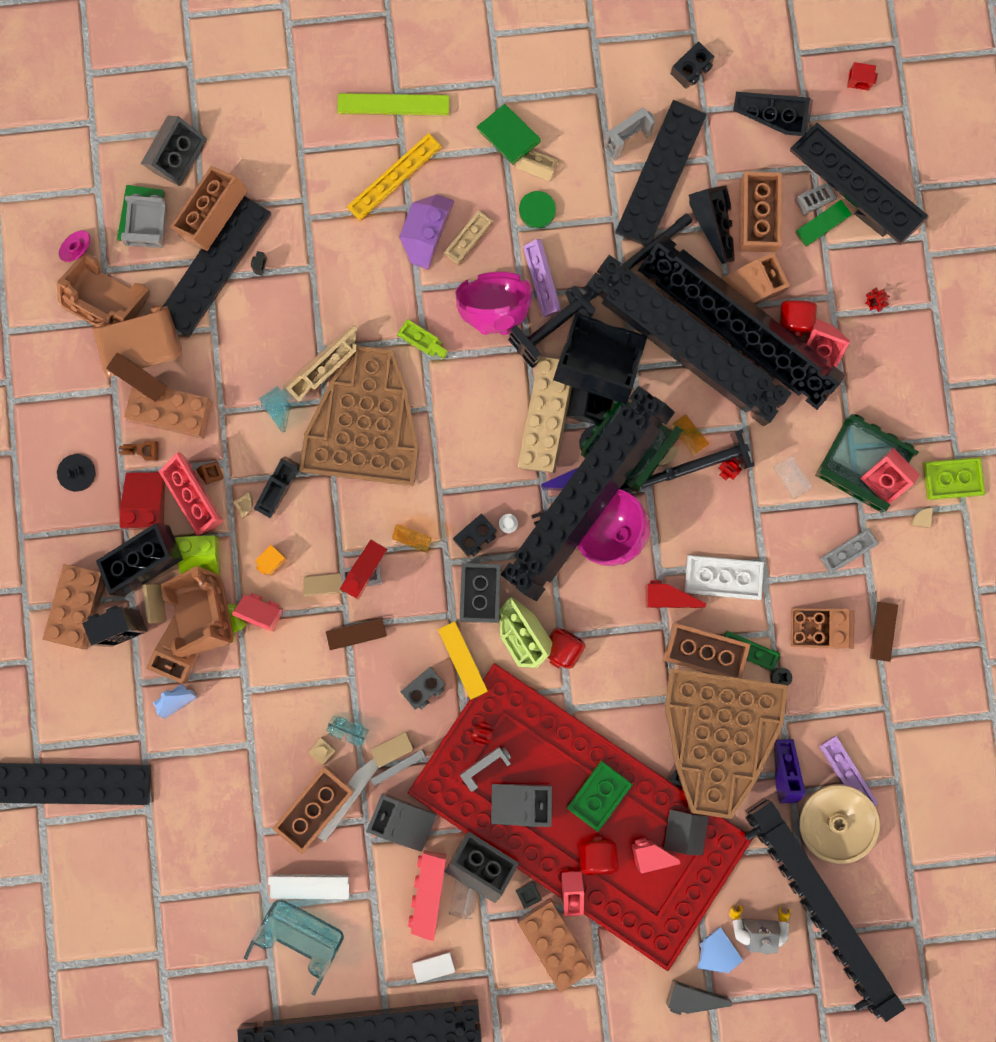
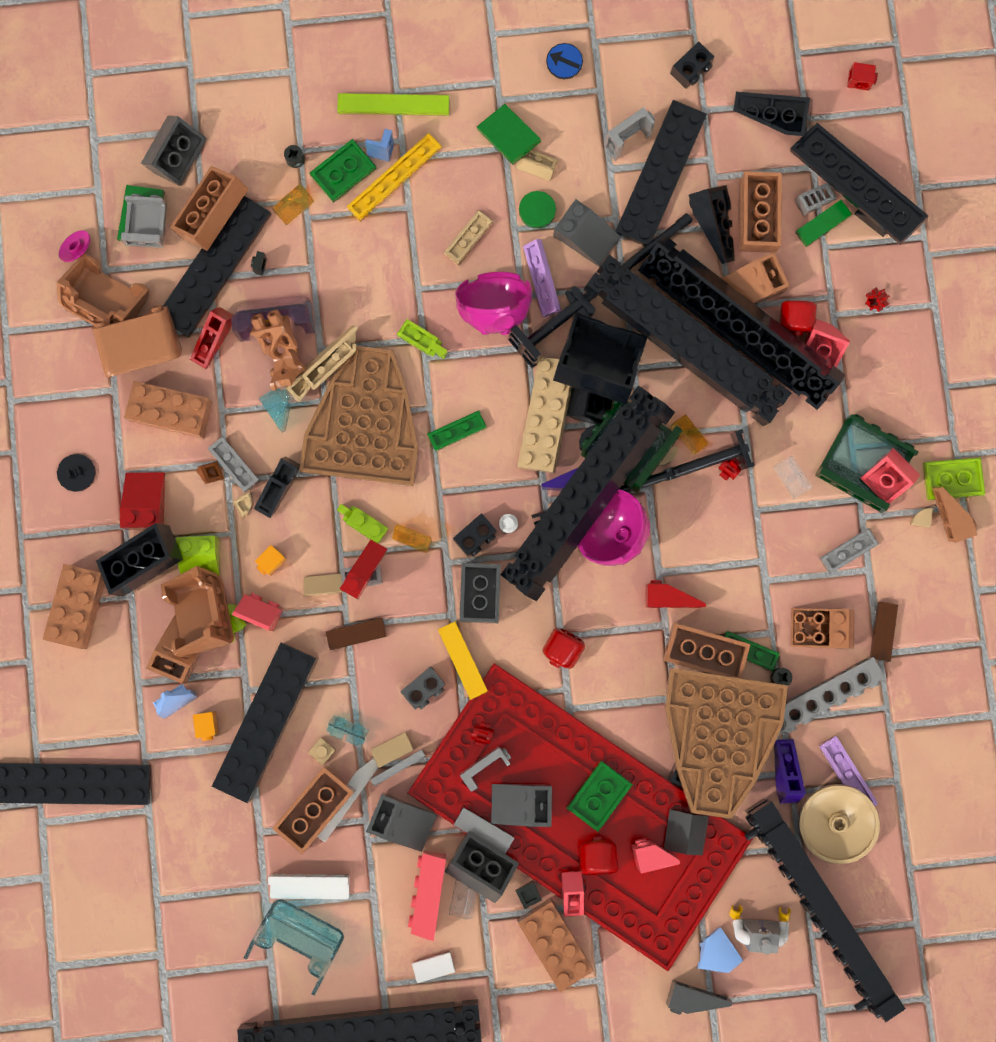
black brick [82,605,148,647] -> none
reddish brown tile [106,352,167,402] -> none
dark orange piece [119,441,158,461] -> none
tan slope [143,584,166,624] -> none
coral slope [159,452,224,536] -> none
medium lavender wedge [399,194,454,270] -> none
yellowish green wedge [499,597,553,668] -> none
white tile [684,555,764,600] -> none
none -> red slope [189,307,236,369]
none -> light orange brick [193,711,219,741]
none -> light grey plate [207,437,260,493]
none -> black brick [211,642,318,803]
none -> clear purple windscreen [232,296,315,342]
none -> nougat hips [250,309,306,391]
none -> clear yellow slope [272,184,314,225]
none -> pearl dark grey wheel [284,145,304,168]
none -> green tile [309,139,377,203]
none -> lime hinge [337,504,388,544]
none -> medium blue panel [365,129,394,162]
none -> green tile [427,410,487,452]
none -> light grey tile [454,807,515,854]
none -> blue piece [546,43,583,80]
none -> dark grey slope [553,199,620,267]
none -> light grey brick [776,657,885,740]
none -> nougat slope [932,486,977,543]

